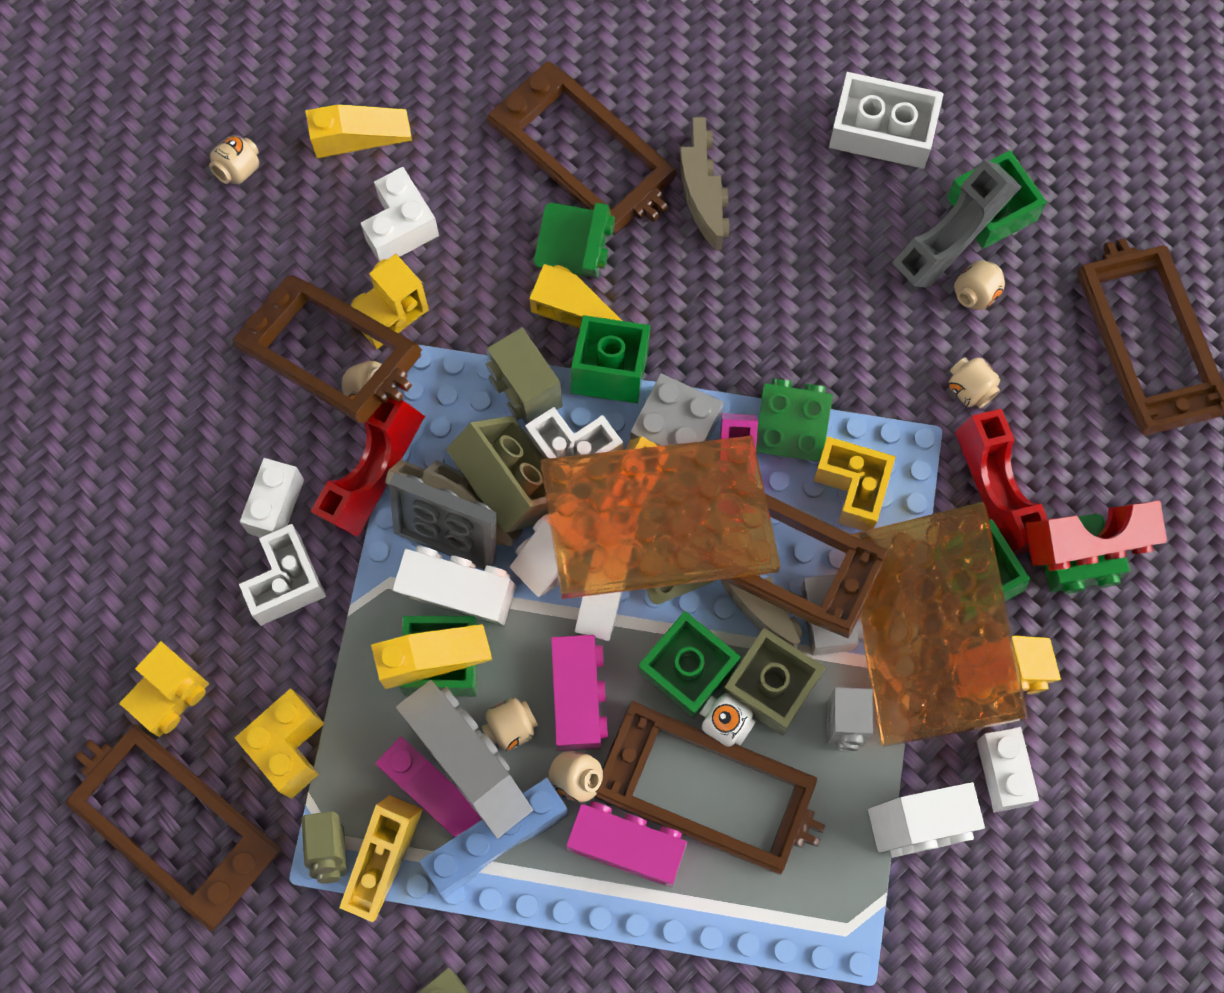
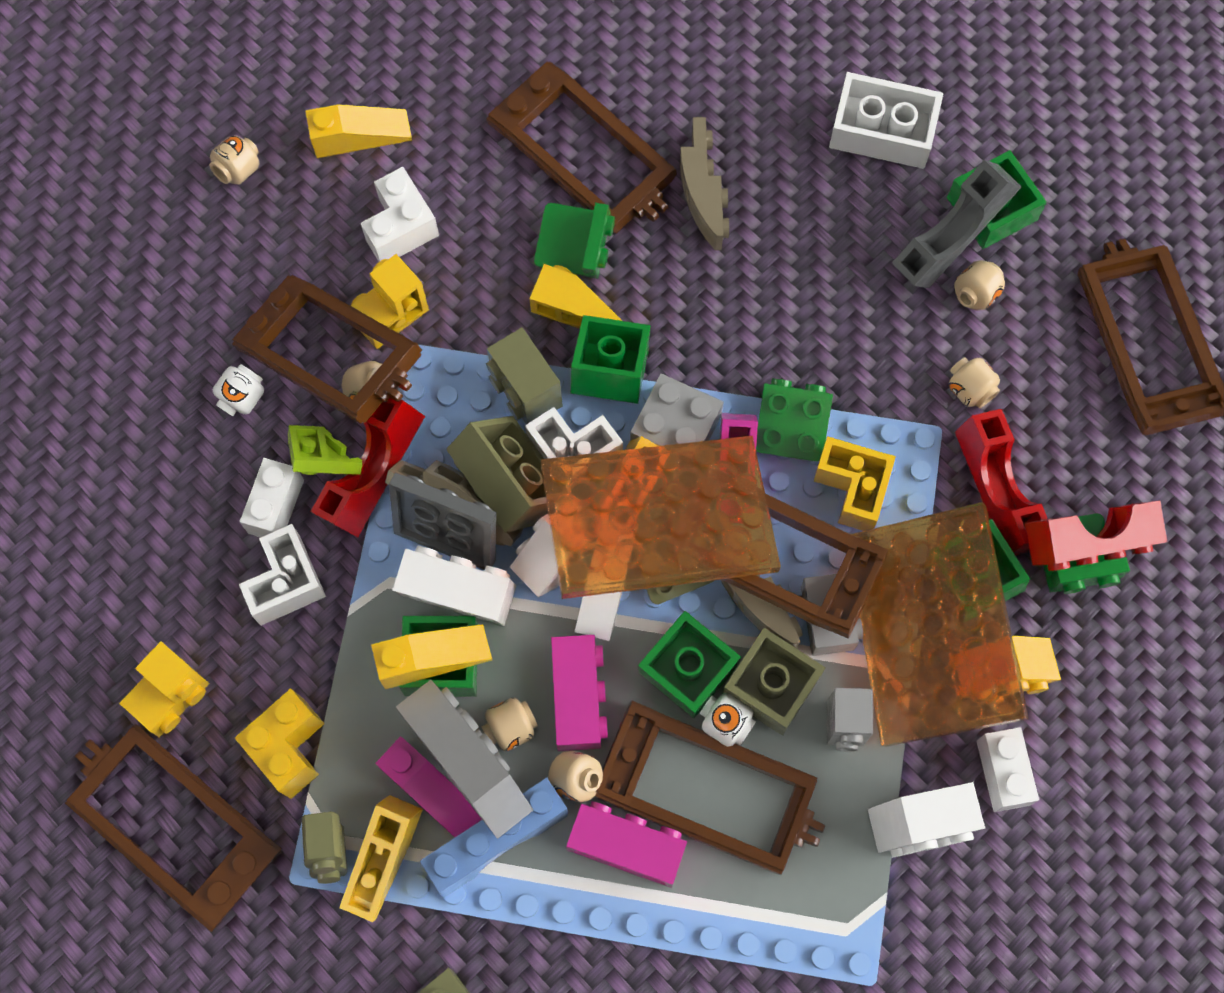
none -> white head [213,364,264,416]
none -> lime wing [288,425,362,475]

